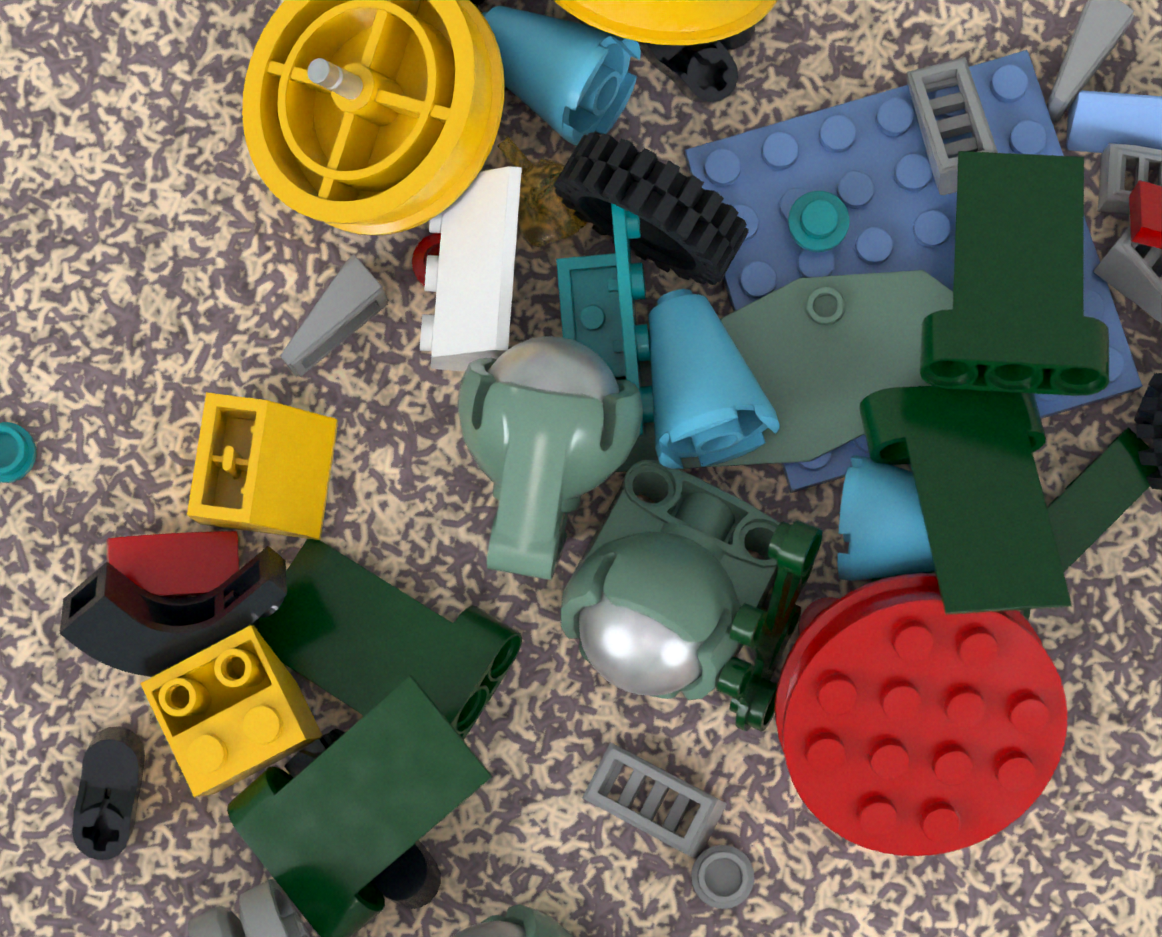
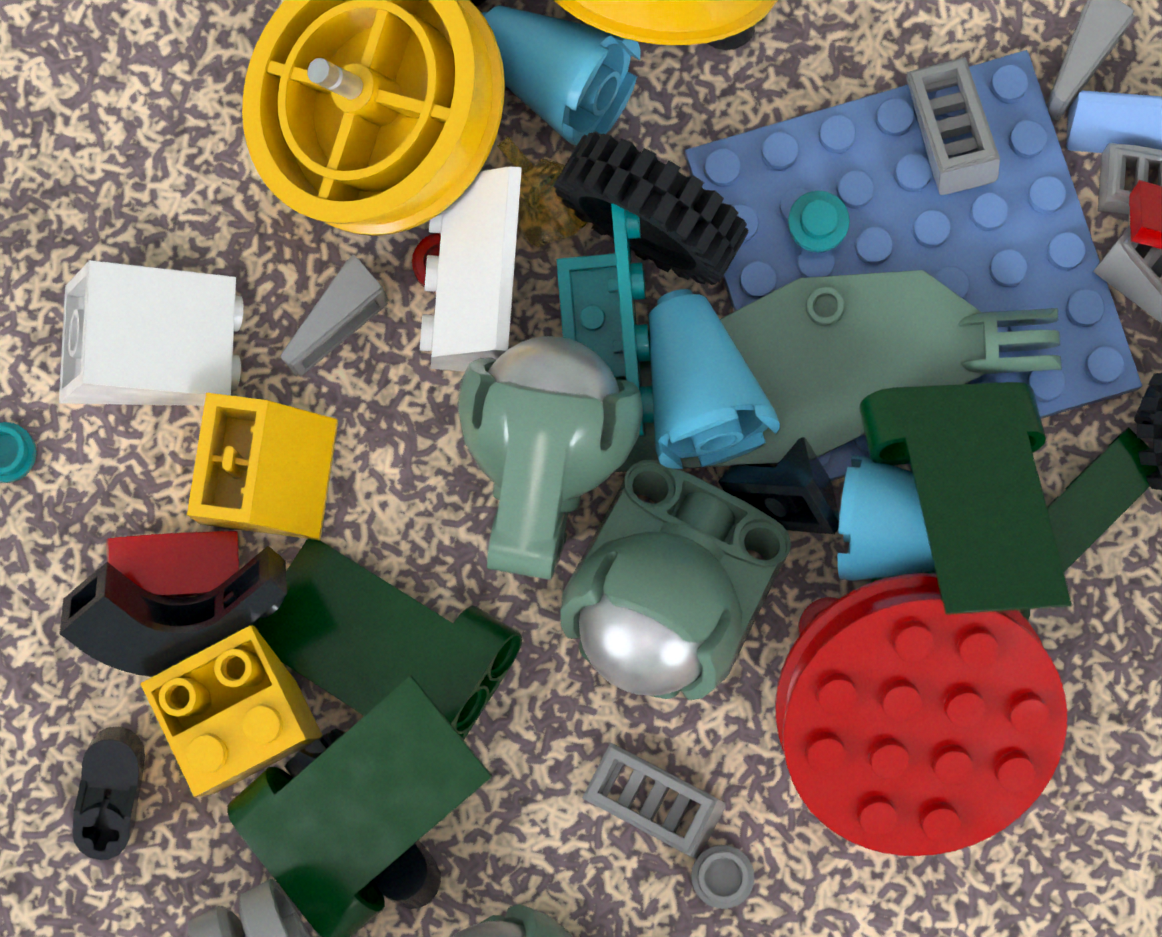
black piece [637,40,738,103] -> none
dark green plant [717,520,823,732] -> none
dark green piece [920,151,1109,396] -> none
none -> white slope [59,260,243,406]
none -> black slope [718,437,840,534]

